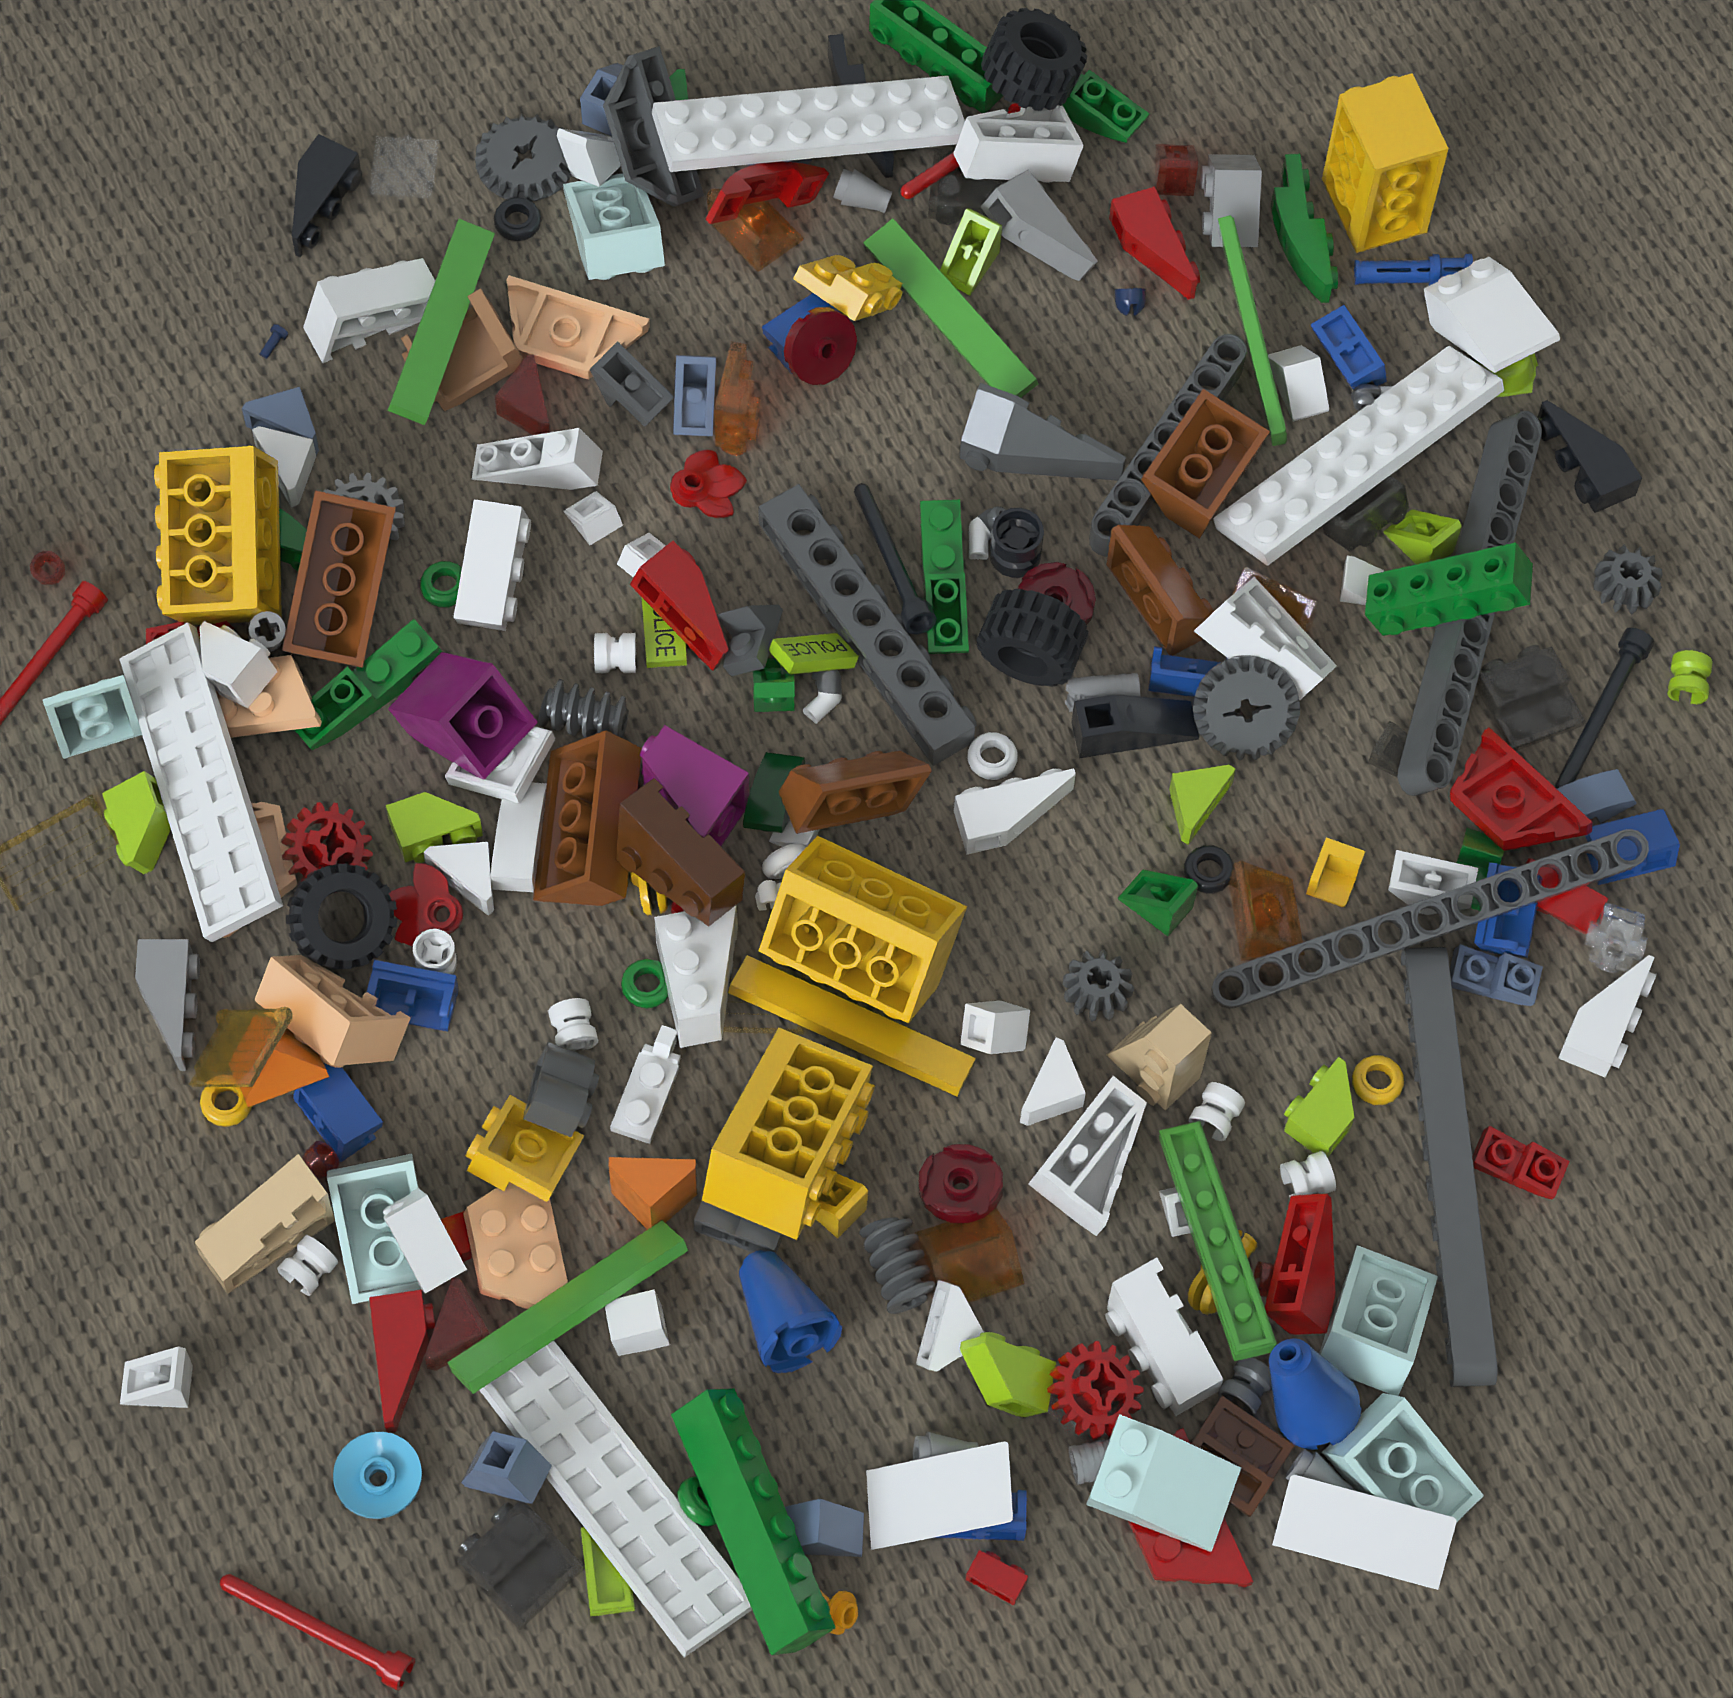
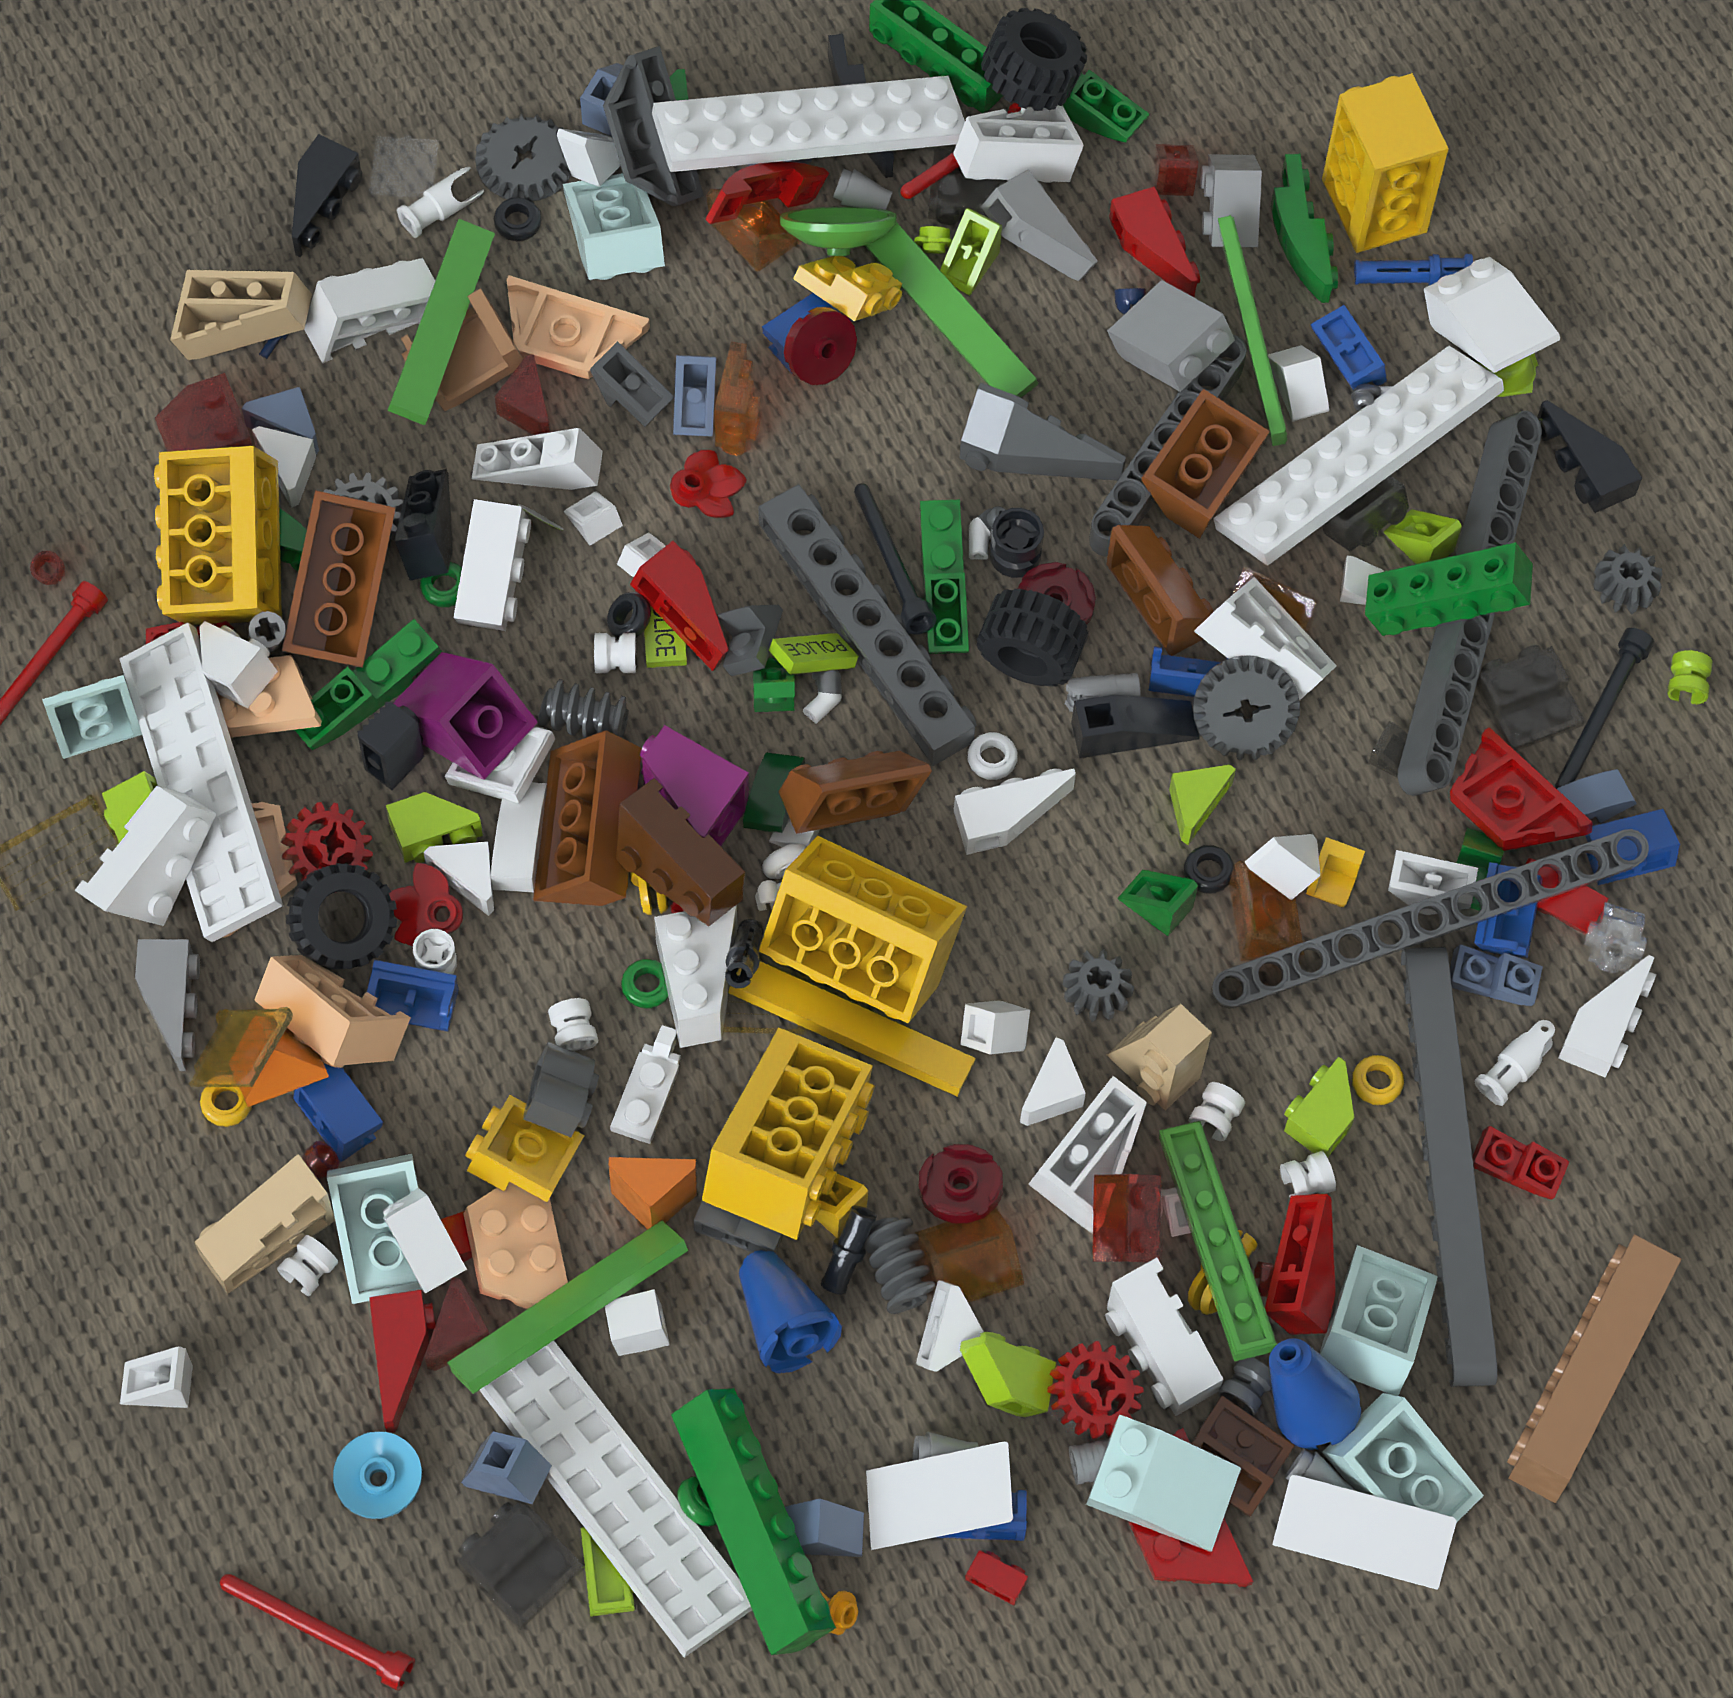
none -> white wedge [75,786,216,926]
none -> clear red slope [155,373,252,452]
none -> tan wedge [170,270,312,360]
none -> black brick [357,701,425,790]
none -> black slope [395,469,453,581]
none -> white piece [397,167,484,238]
none -> flat silver sticker [518,504,563,530]
none -> black piece [607,592,651,639]
none -> black pin [725,919,764,989]
none -> bright green dish [780,207,897,256]
none -> black pin [820,1205,877,1295]
none -> lime plate [914,226,953,254]
none -> clear red slope [1093,1174,1163,1264]
none -> light grey brick [1107,280,1235,392]
none -> white slope [1245,834,1320,900]
none -> white piece [1475,1020,1555,1106]
none -> medium nougat brick [1507,1234,1682,1503]

